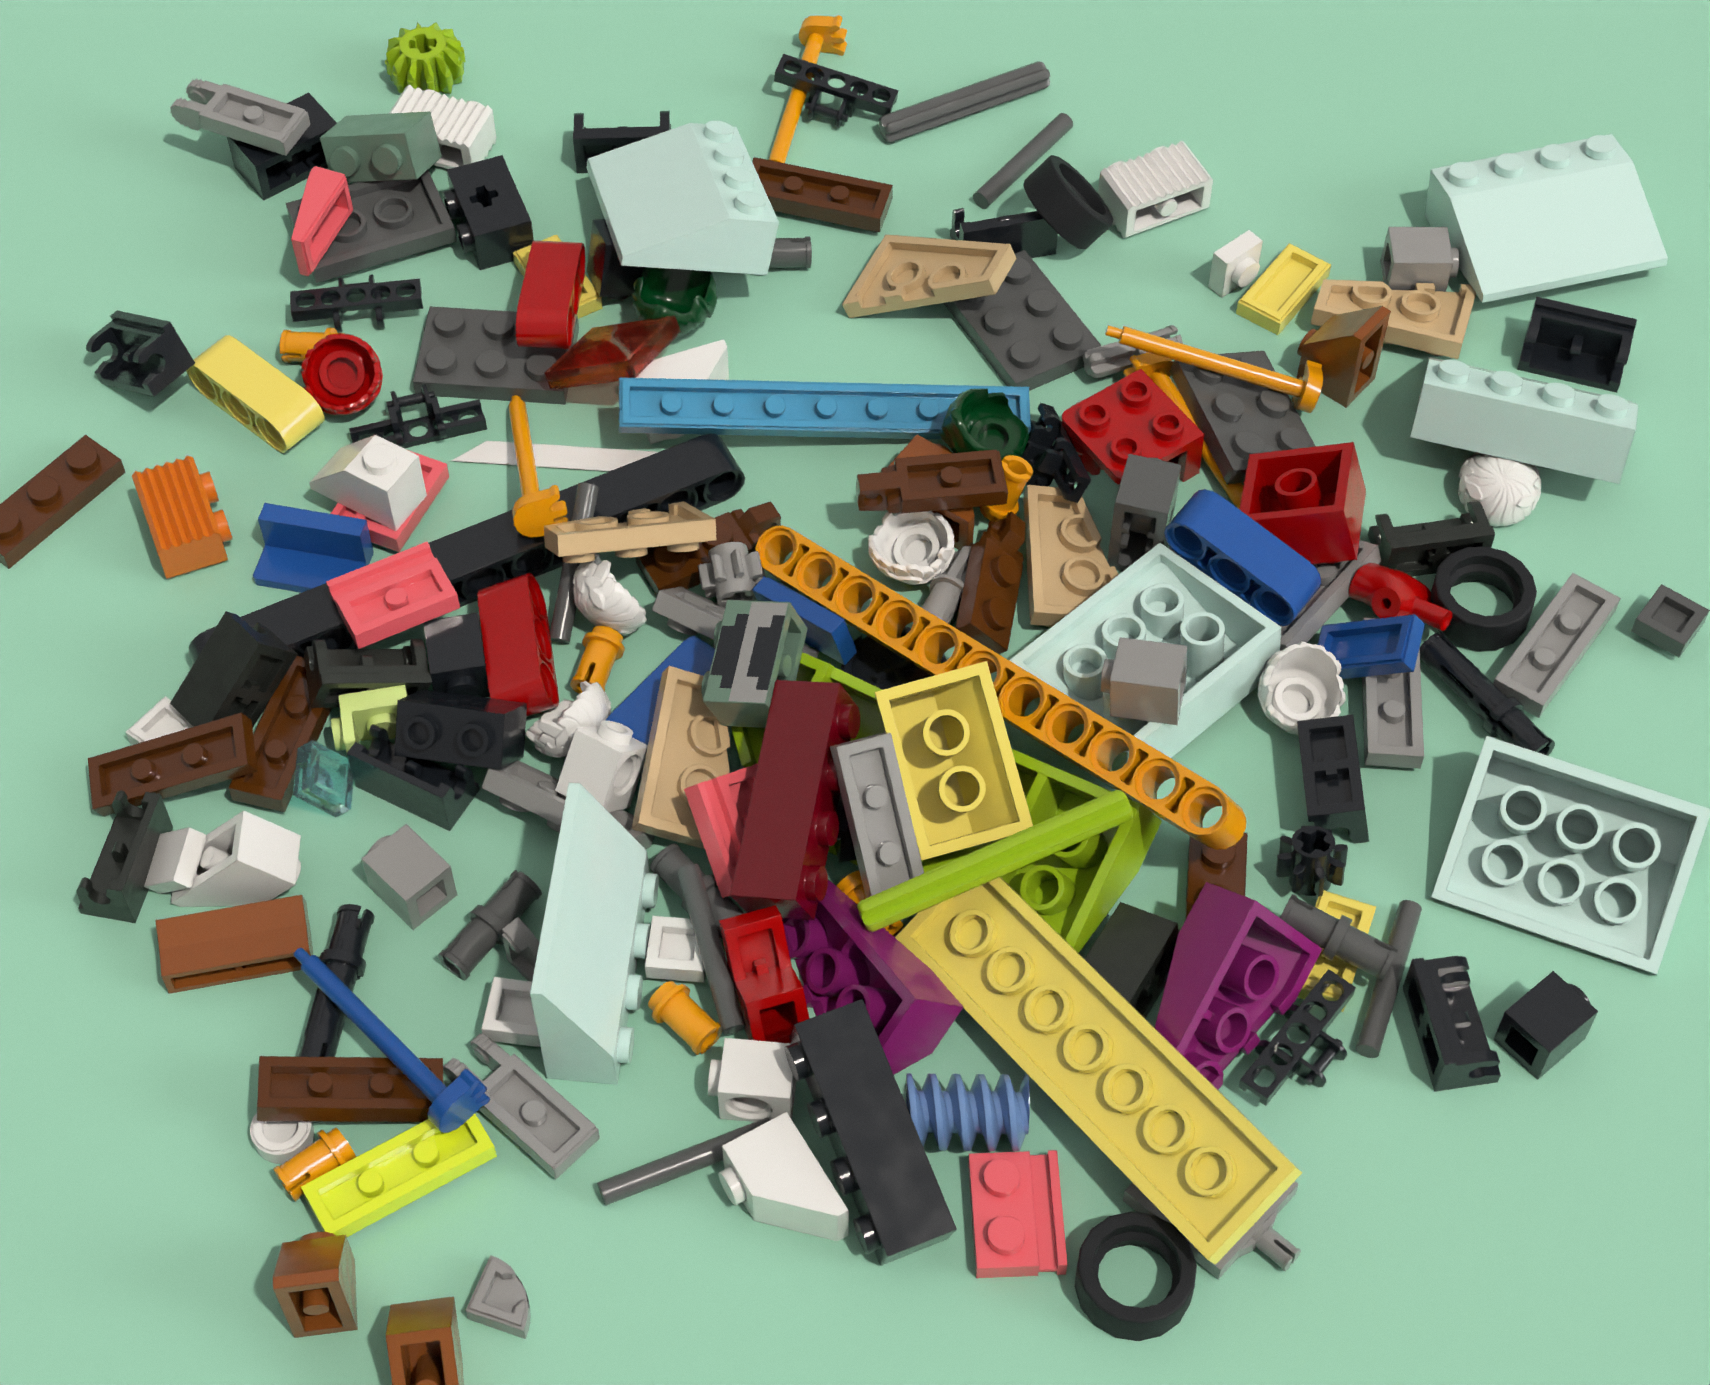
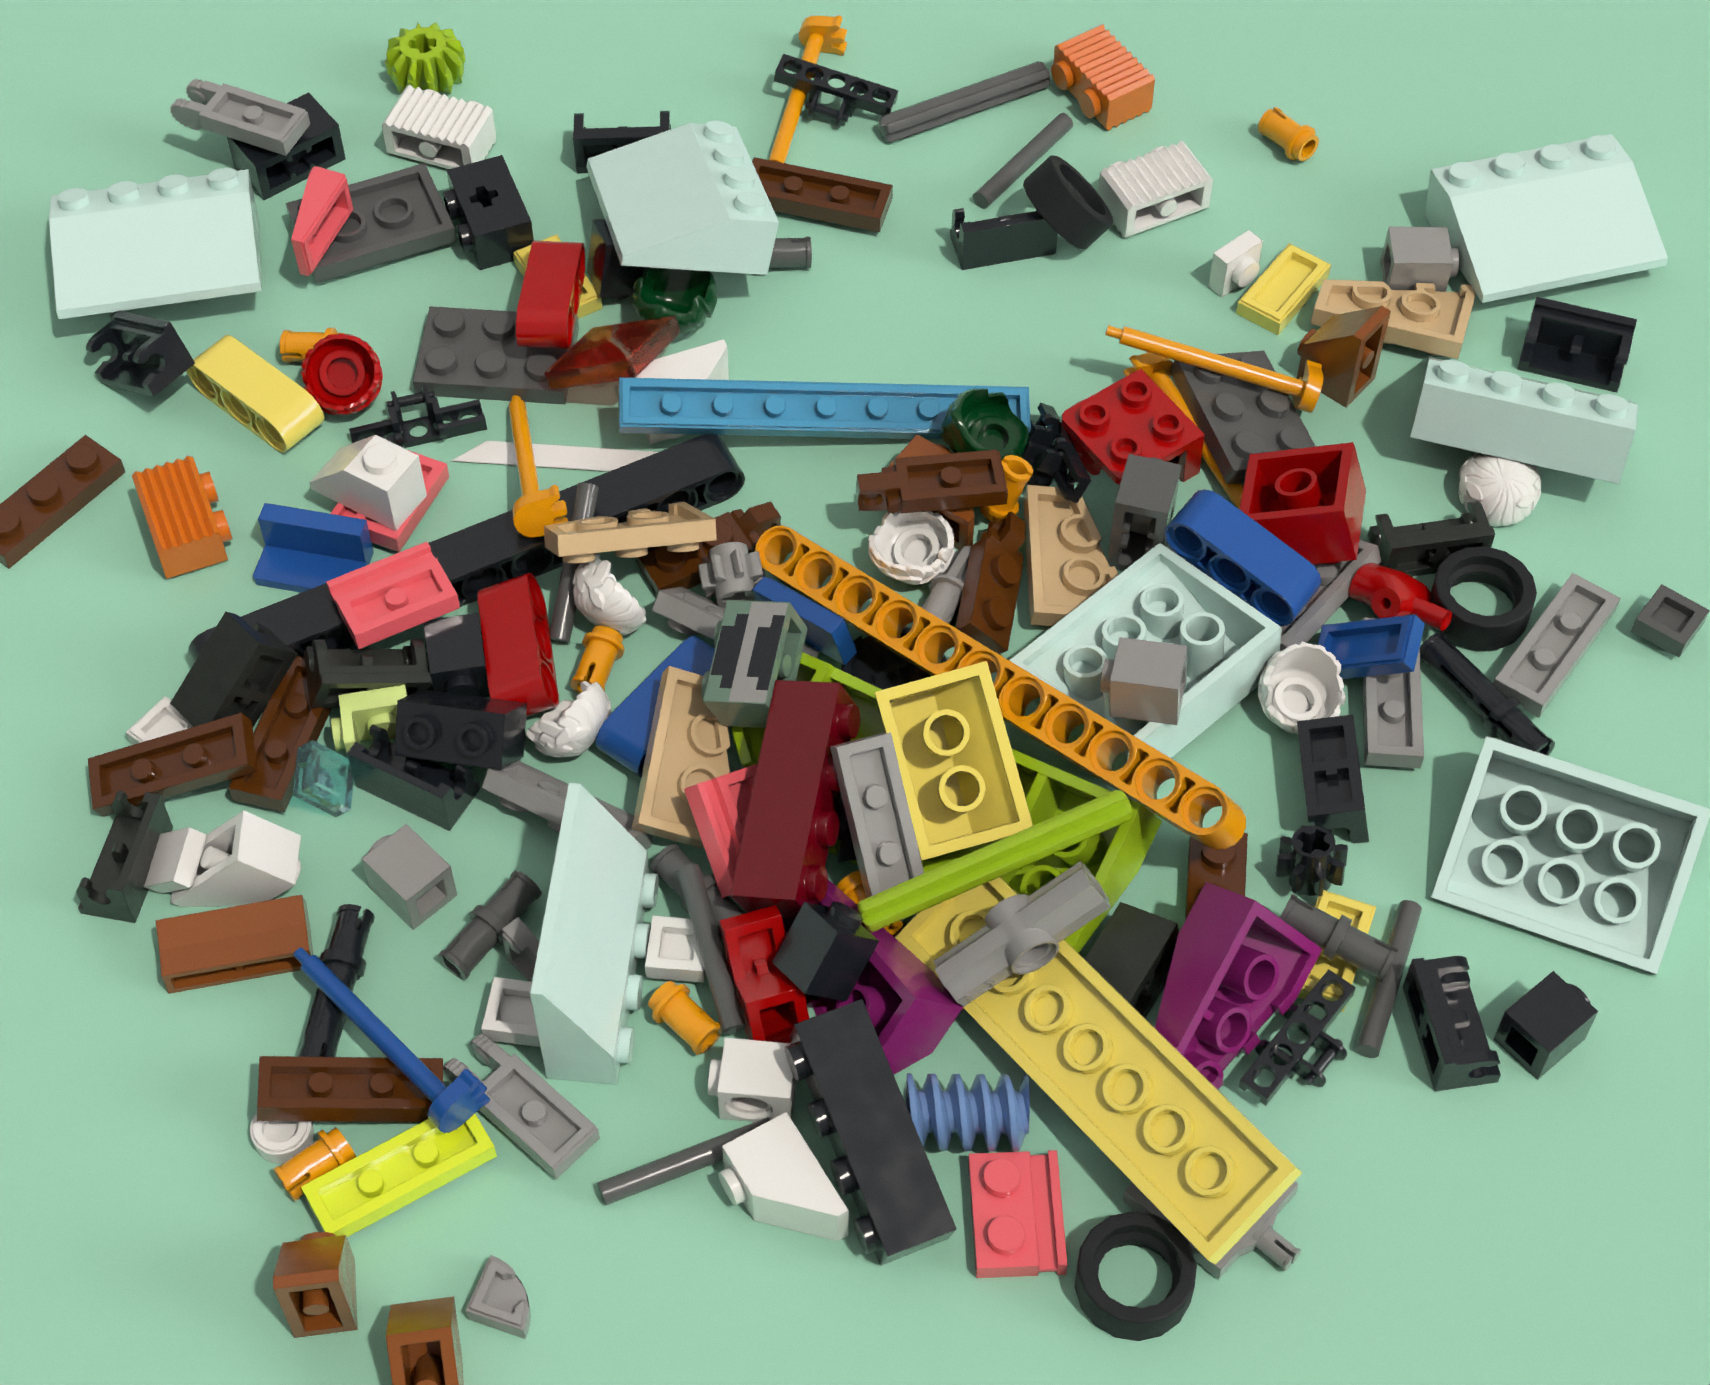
black piece [290,274,423,333] -> none
sand green brick [320,111,442,182] -> none
white brick [555,720,648,812] -> none
tan wing [842,235,1017,318] -> none
dark grey plate [943,250,1101,391] -> none
light grey axle [1083,325,1183,378] -> none
none -> light aqua slope [49,168,262,319]
none -> black brick [772,901,879,1001]
none -> light grey piece [934,861,1111,1007]
none -> orange brick [1051,24,1155,131]
none -> light orange pin [1258,107,1319,161]

